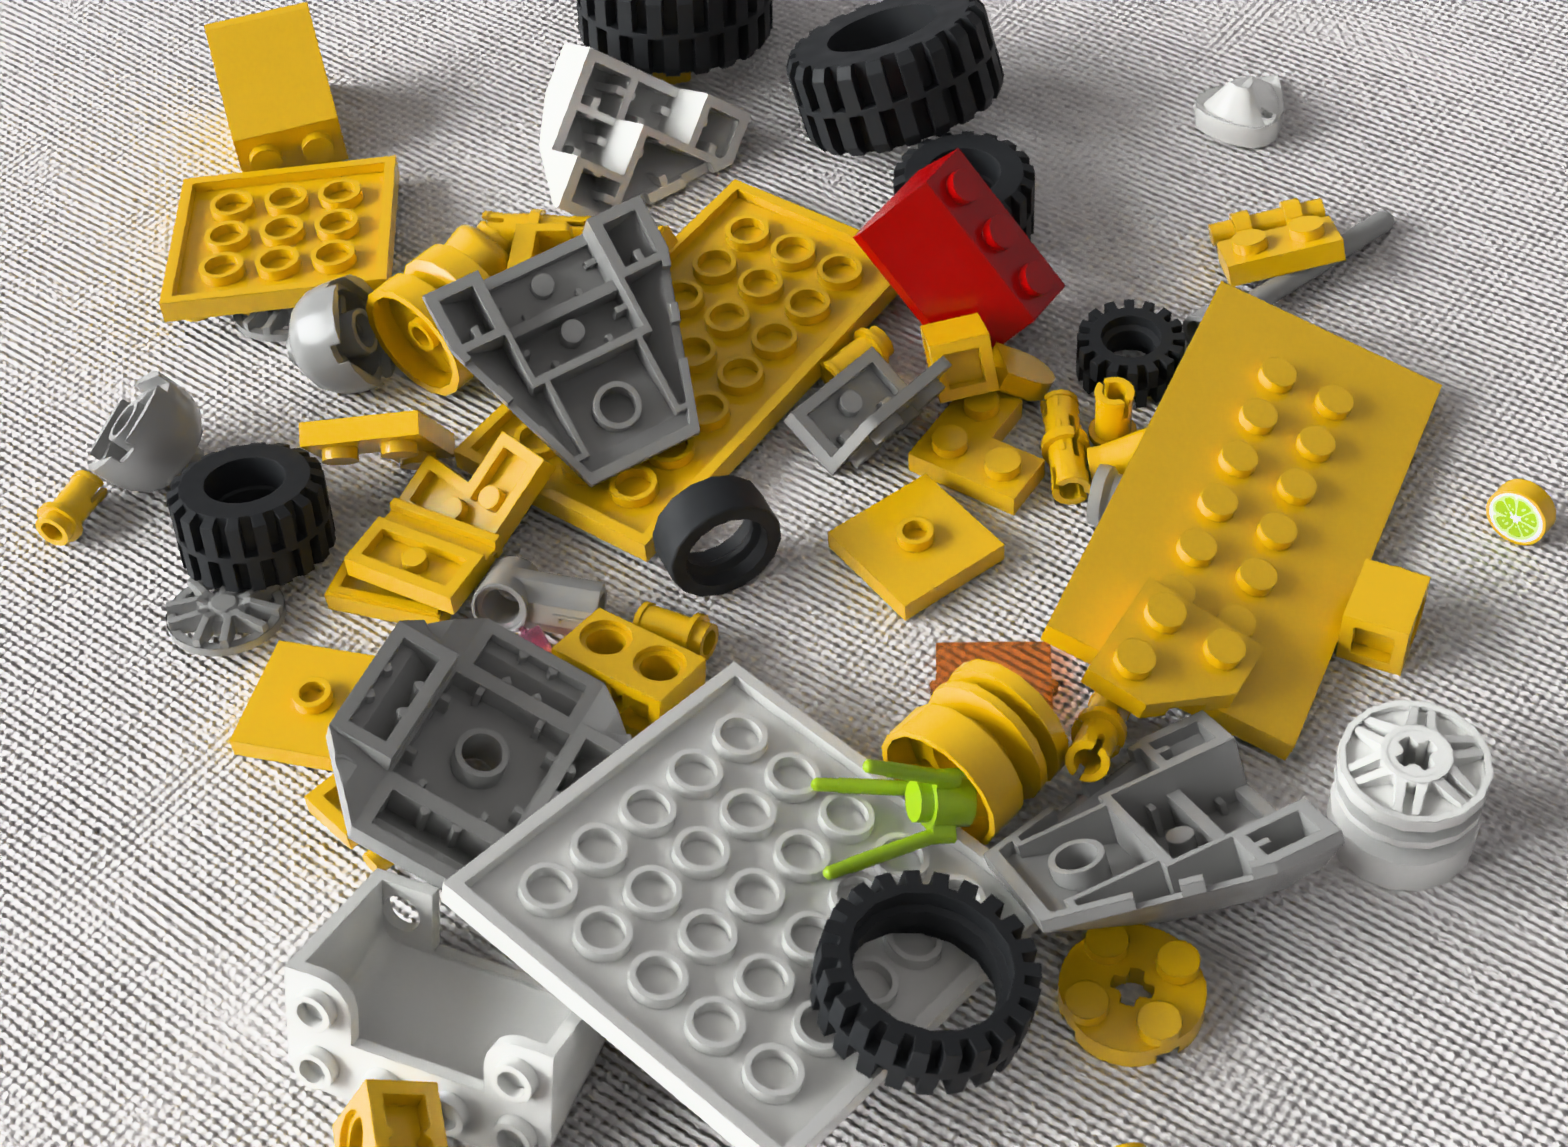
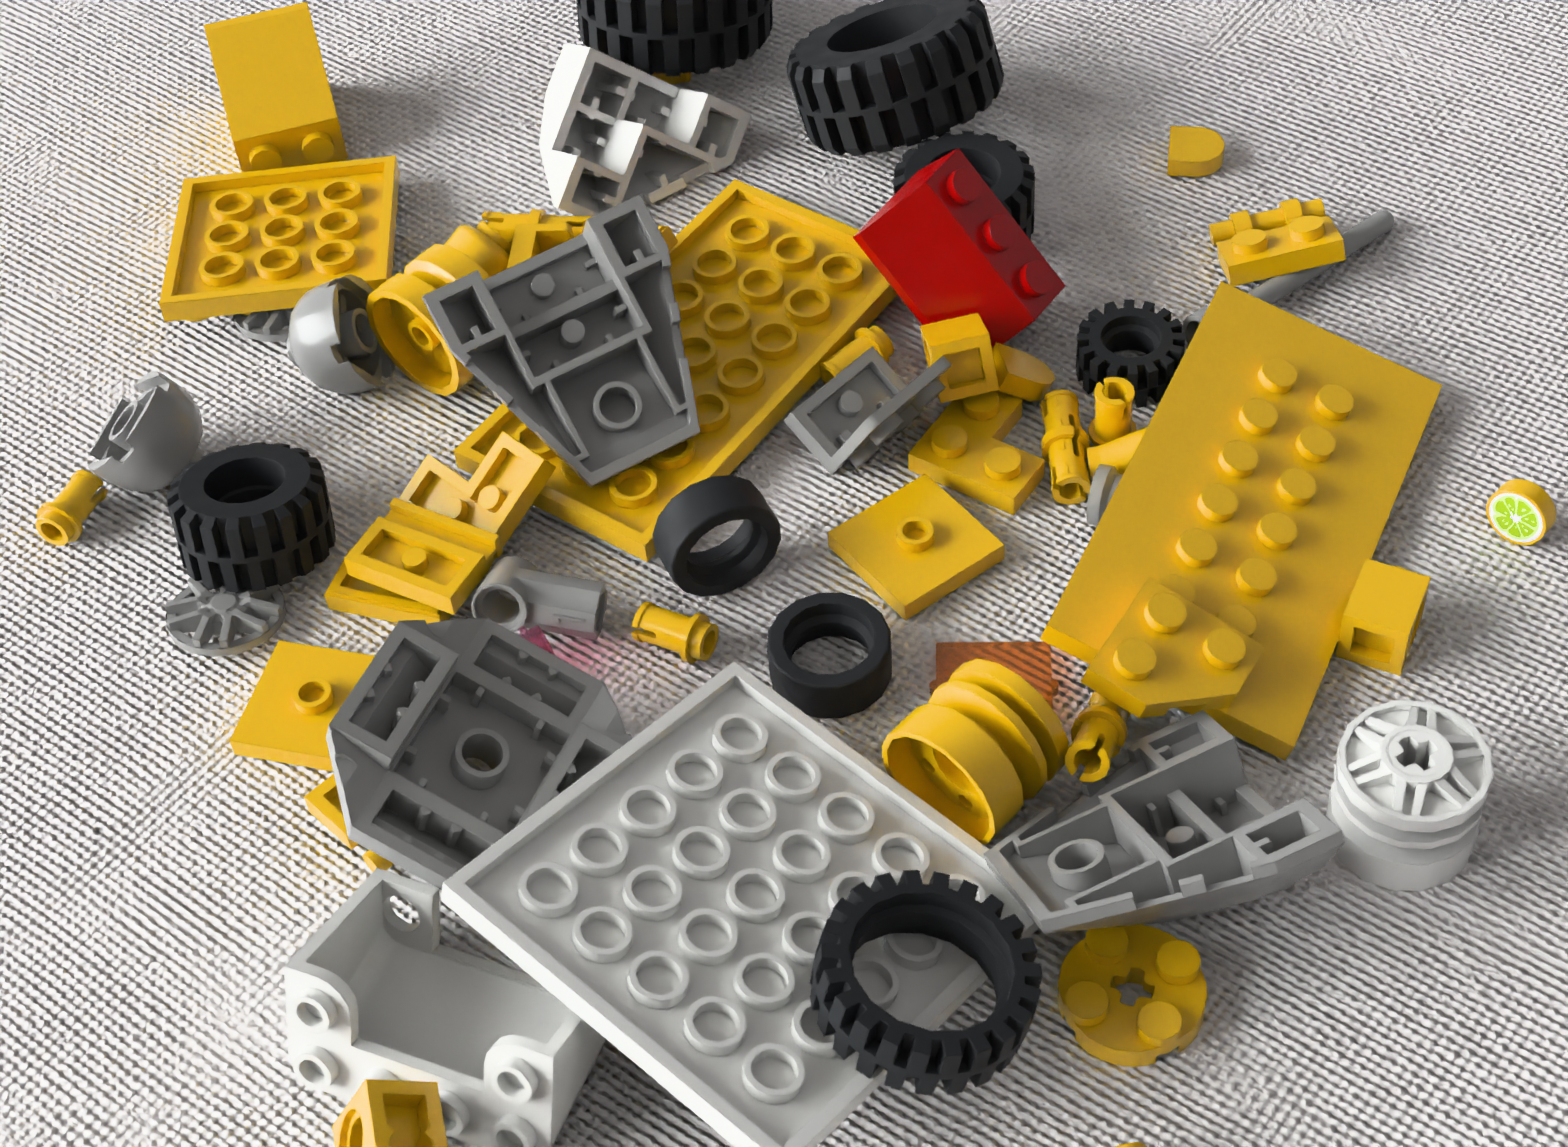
yellow plate [299,410,455,470] -> none
yellow brick [551,608,706,738] -> none
lime plant [811,759,977,880] -> none
white piece [1194,74,1284,149] -> none
none -> black tyre [767,593,892,718]
none -> yellow tile [1167,126,1225,177]

